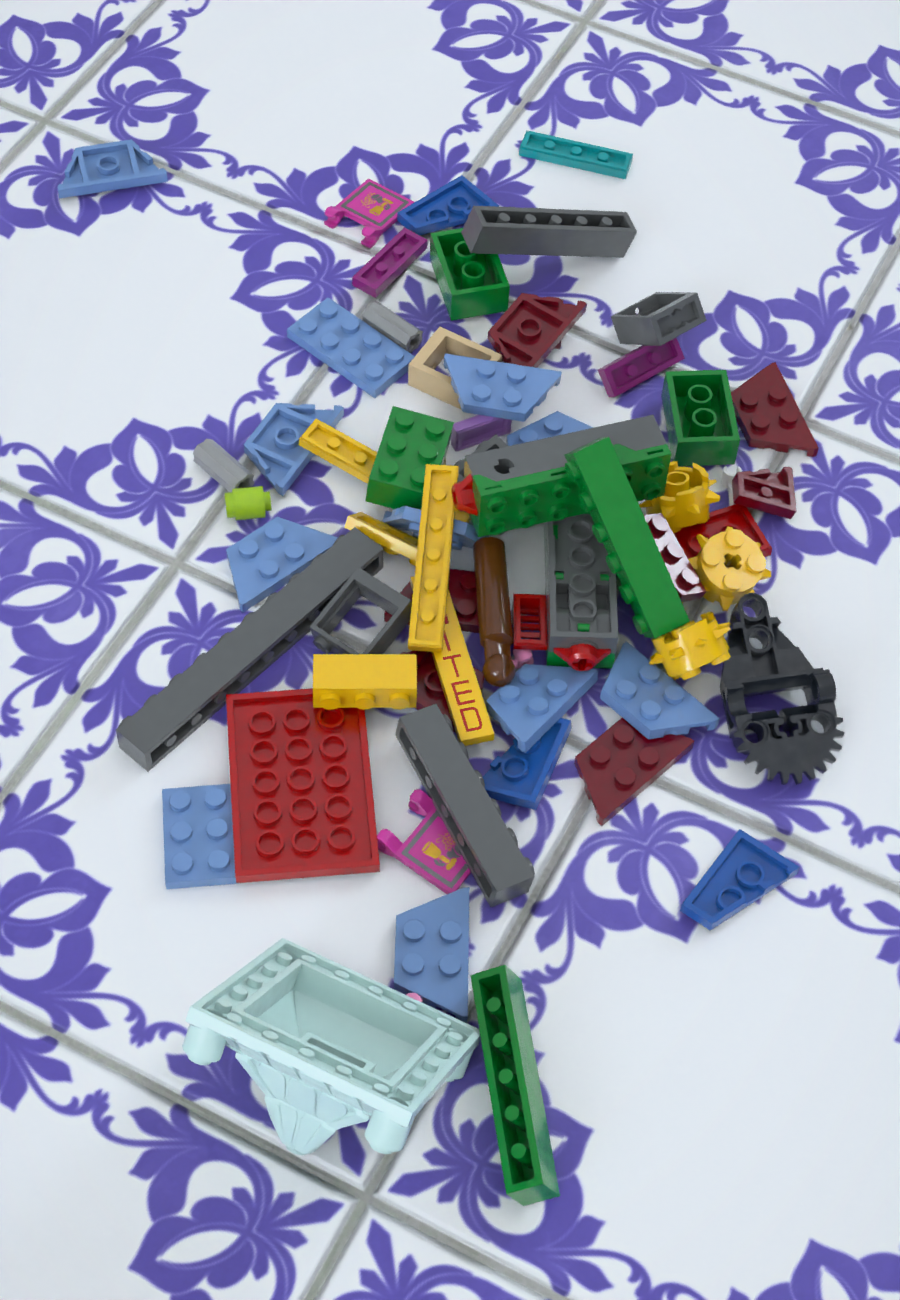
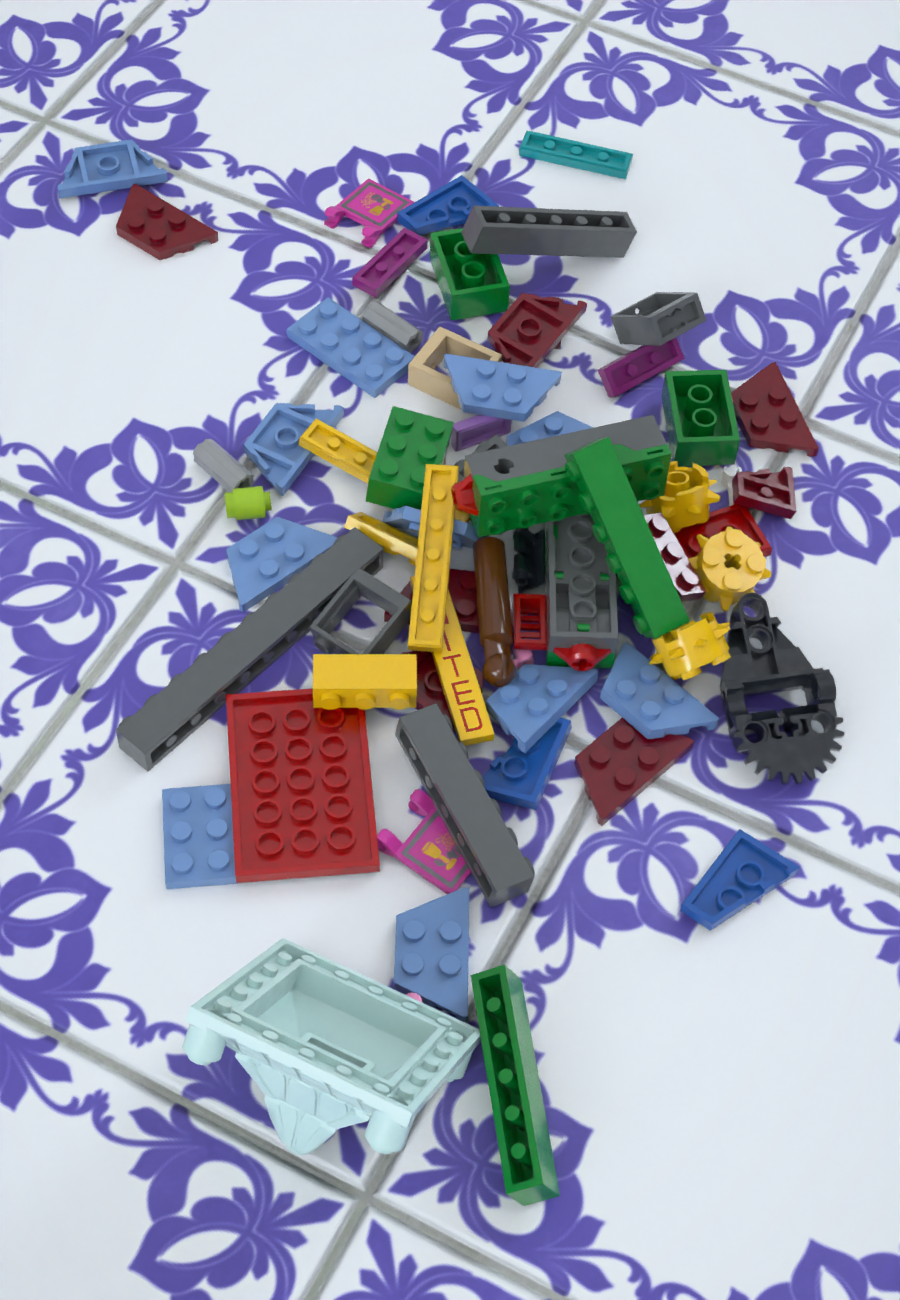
none -> dark red wing [116,183,218,260]
none -> black hinge [512,528,545,594]

